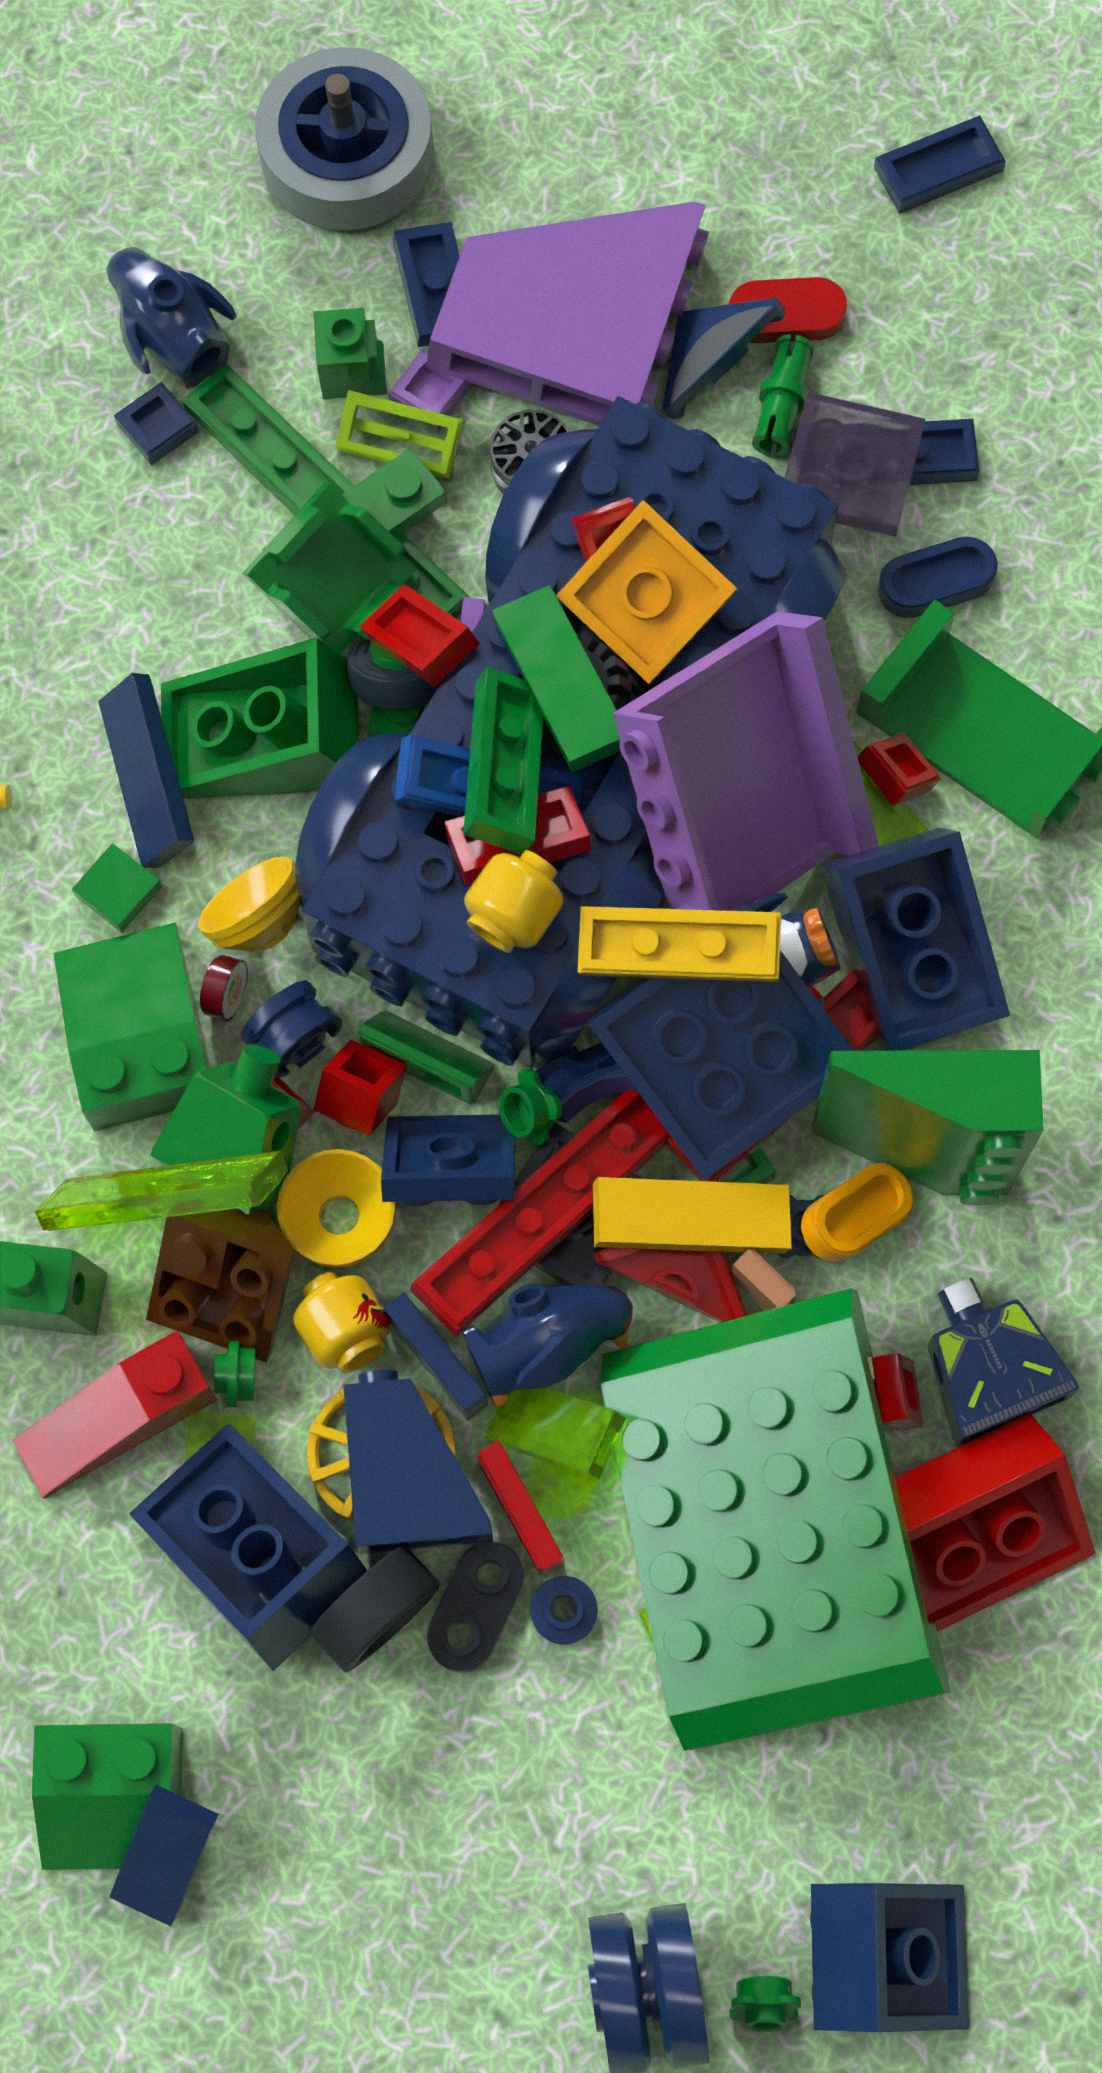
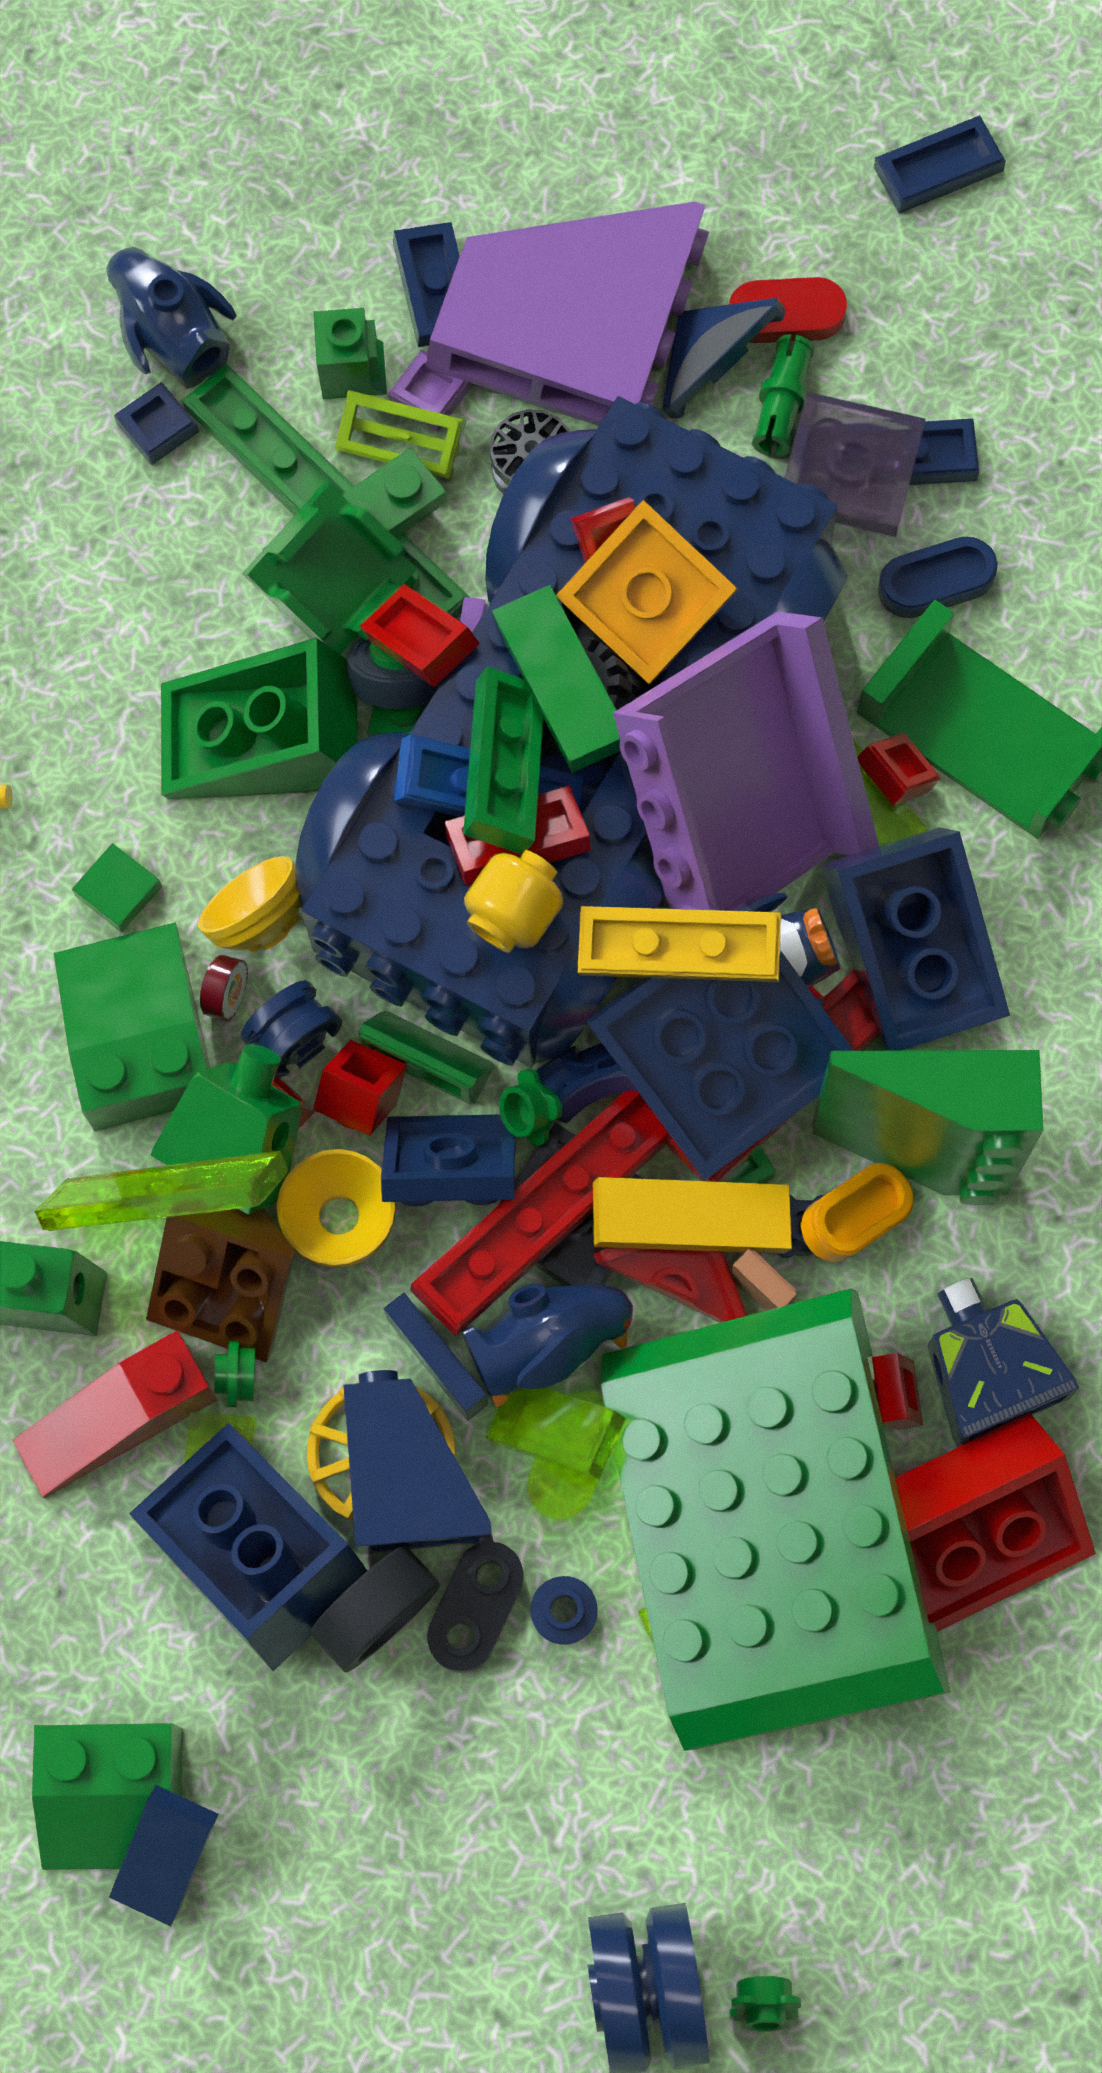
dark blue tile [98,673,194,868] -> none
wheel [255,47,434,230] -> none
yellow head [293,1272,391,1374] -> none
red tile [477,1440,565,1577] -> none
dark blue slope [810,1883,969,2032] -> none

